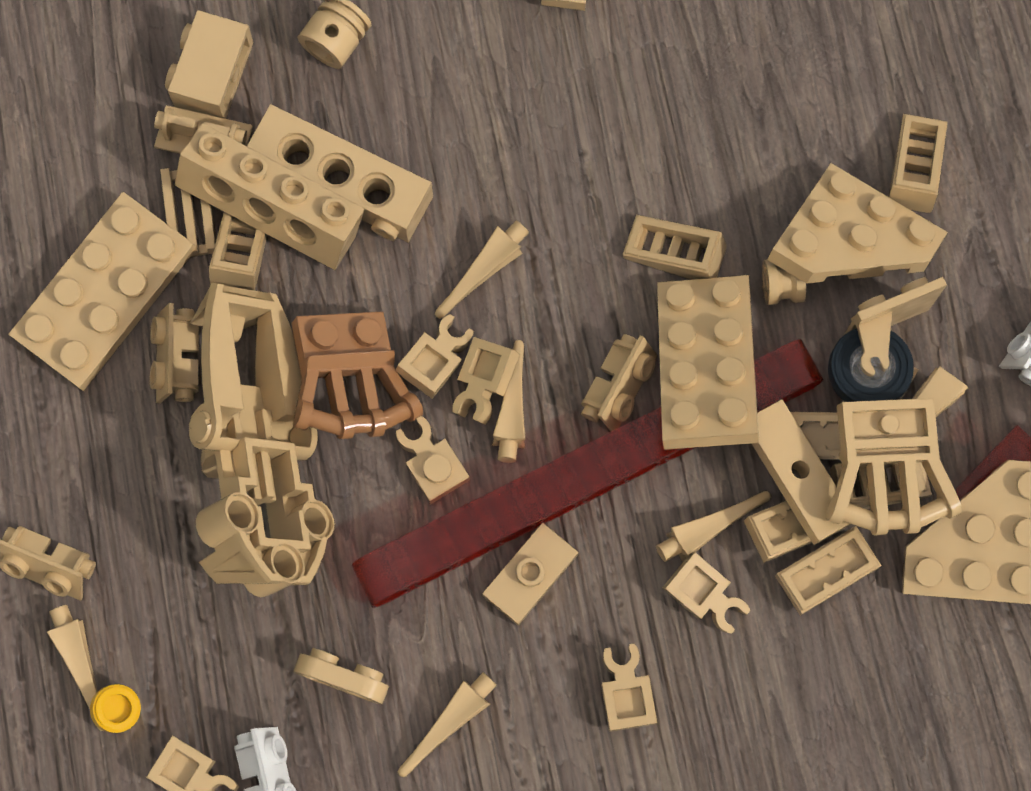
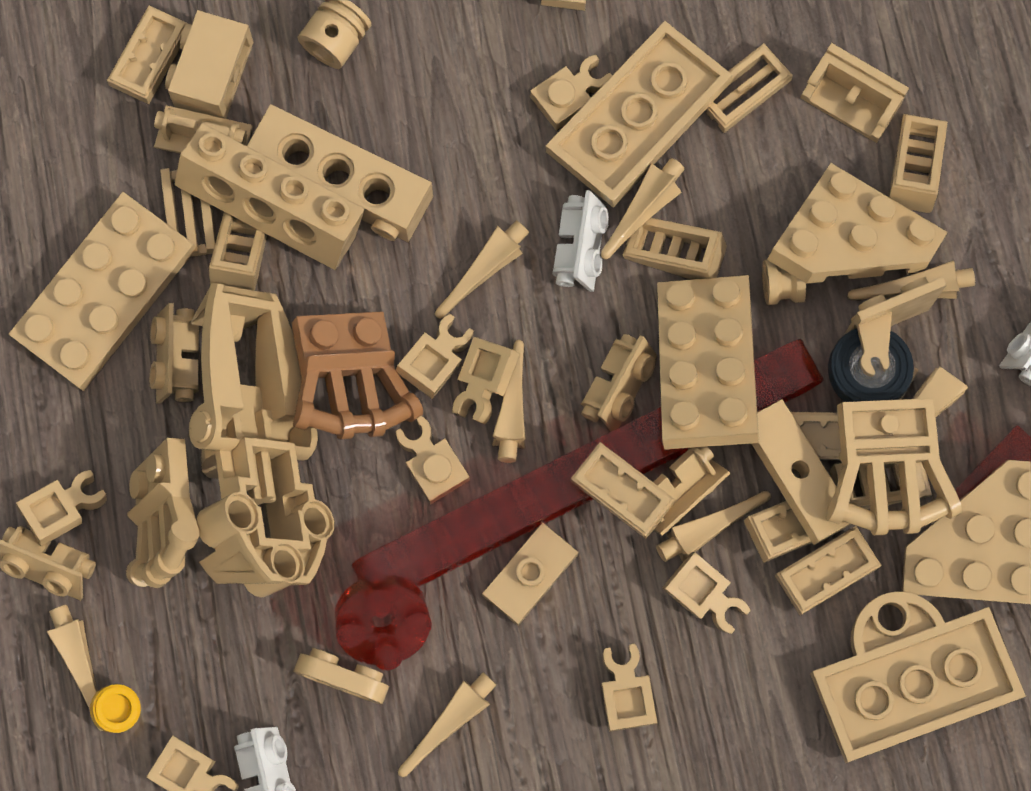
none -> tan plate [16,470,107,546]
none -> tan plate [107,6,187,104]
none -> tan plate [126,438,200,588]
none -> clear red plate [335,575,432,670]
none -> tan plate [530,55,612,131]
none -> tan plate [546,21,733,208]
none -> white hinge [552,190,609,292]
none -> tan plate [571,442,675,539]
none -> tan piece [600,158,684,260]
none -> tan hinge [653,447,730,536]
none -> tan tile [706,43,793,133]
none -> tan hinge [801,43,909,143]
none -> tan plate [810,592,1026,763]
none -> tan piece [848,260,975,300]

